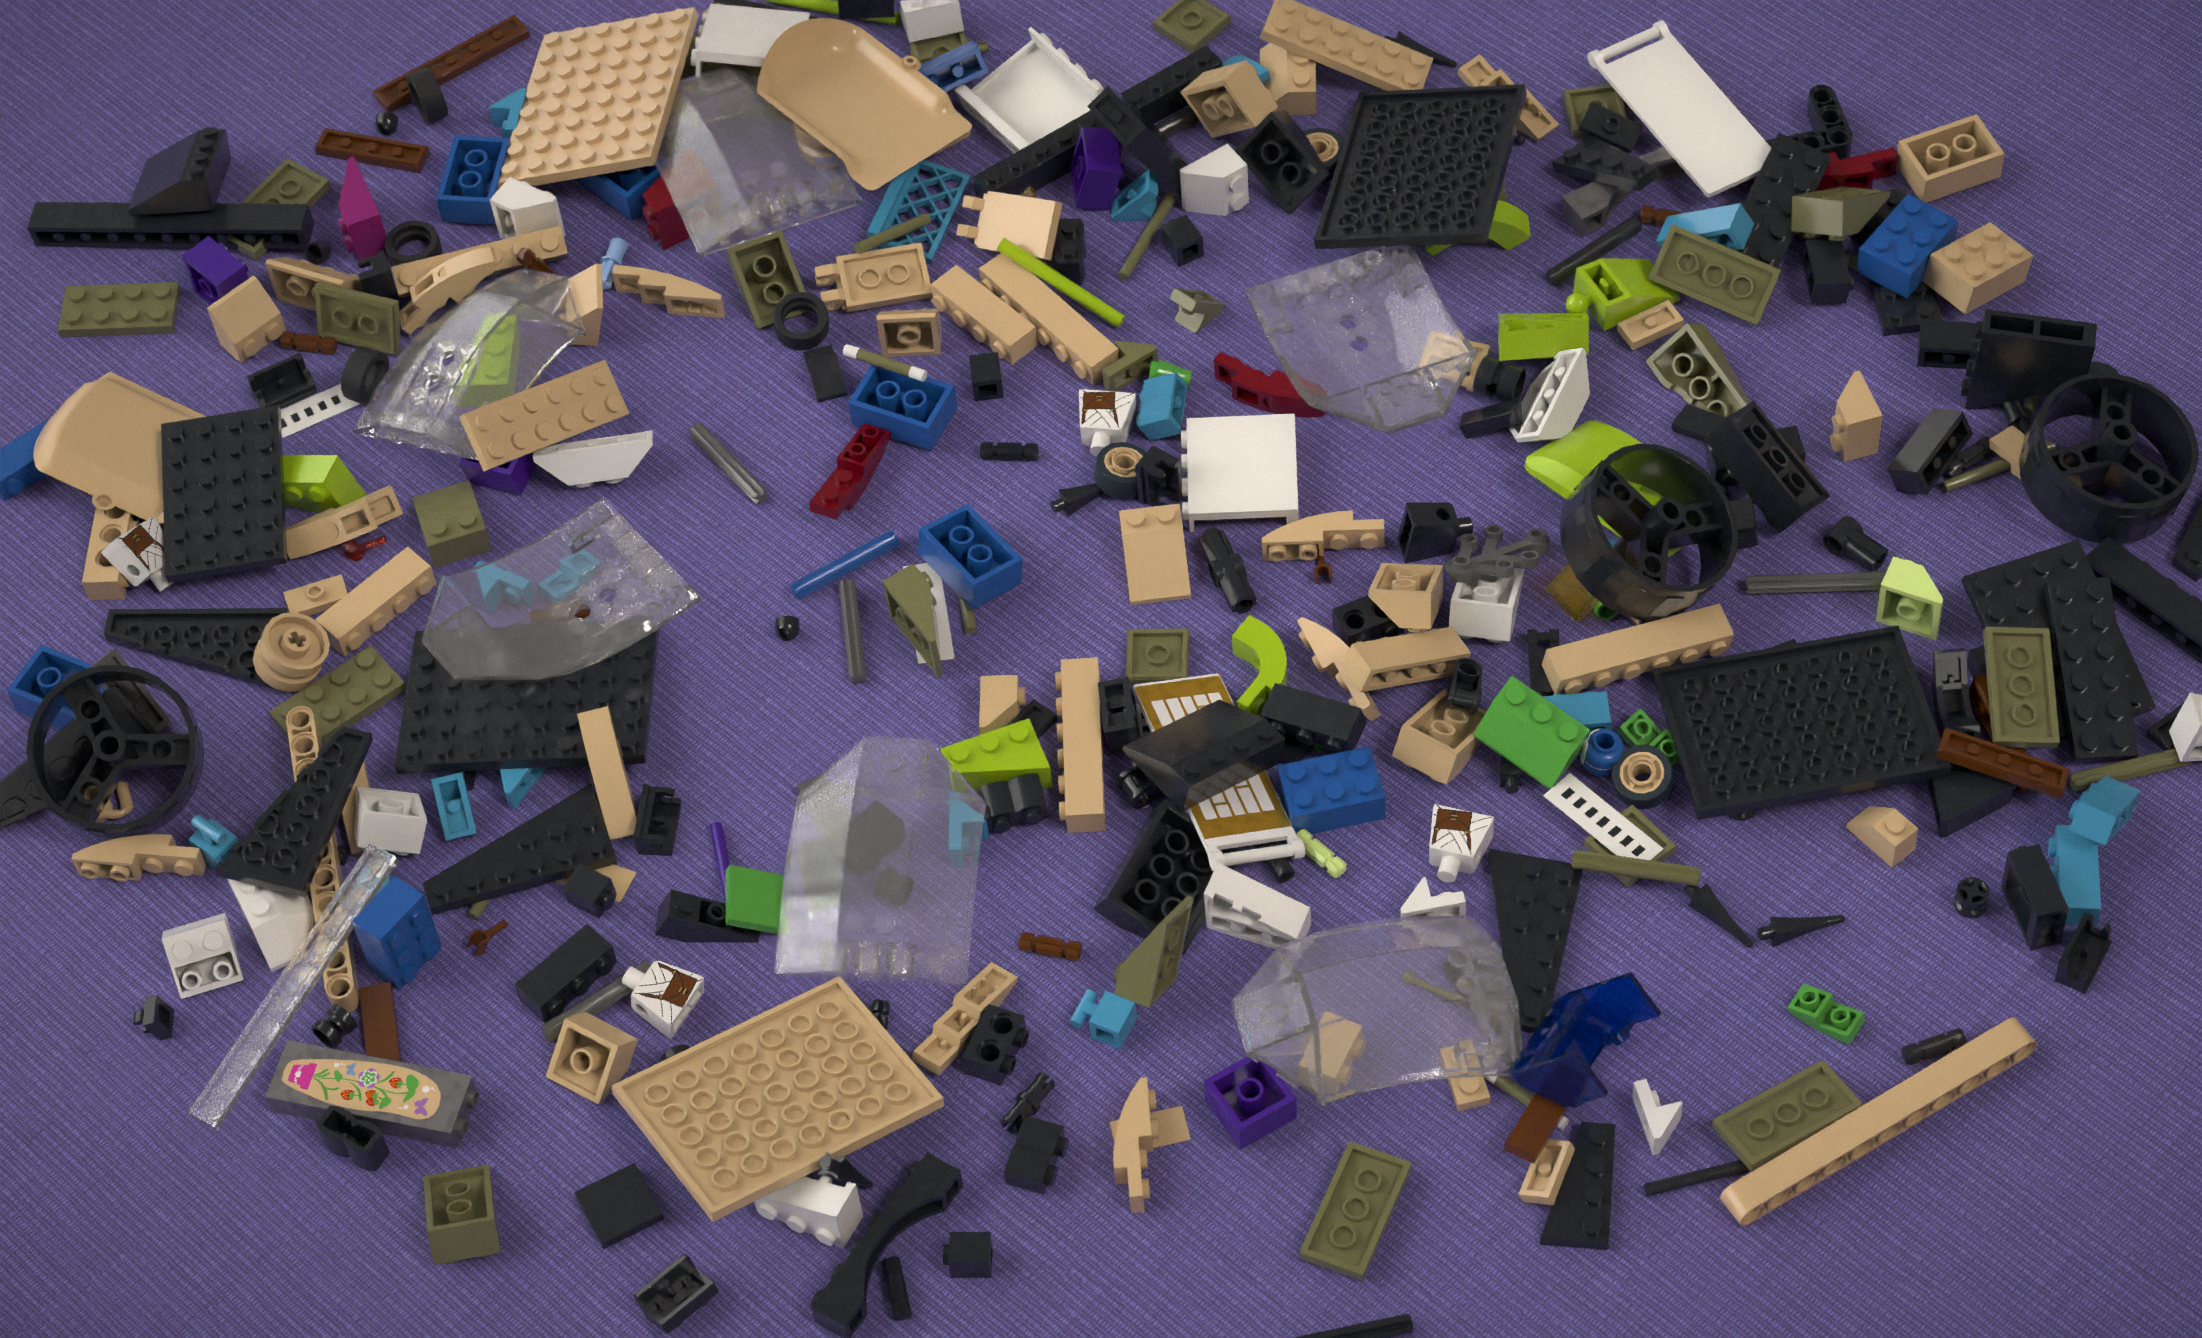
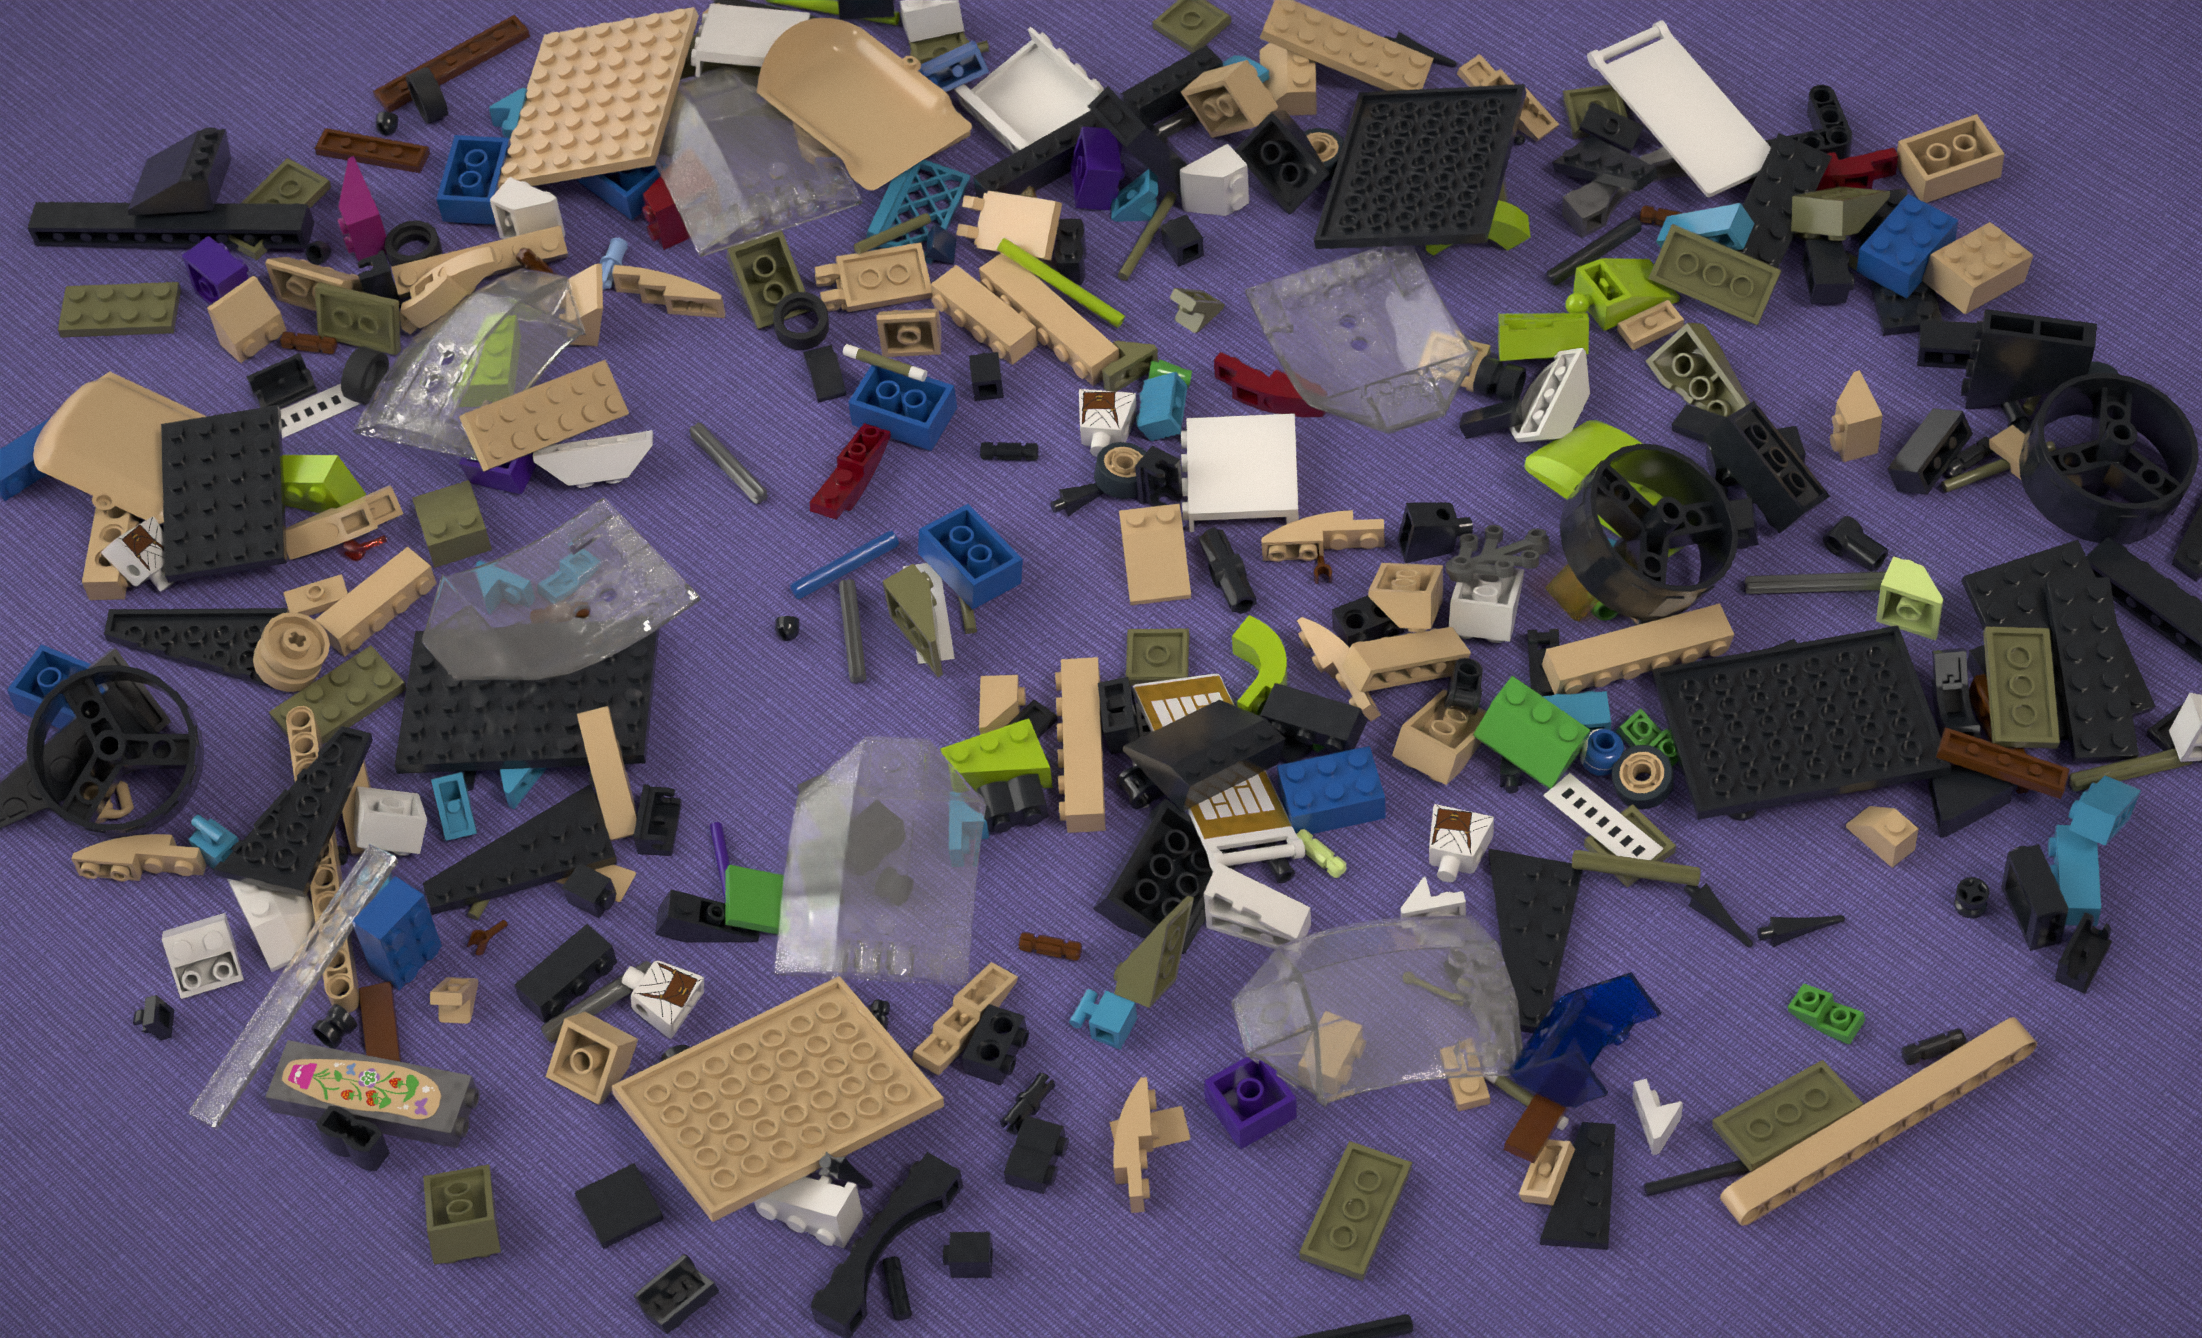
none -> tan slope [400,274,467,329]
none -> tan slope [430,977,478,1024]
none -> dark blue slope [926,224,957,265]

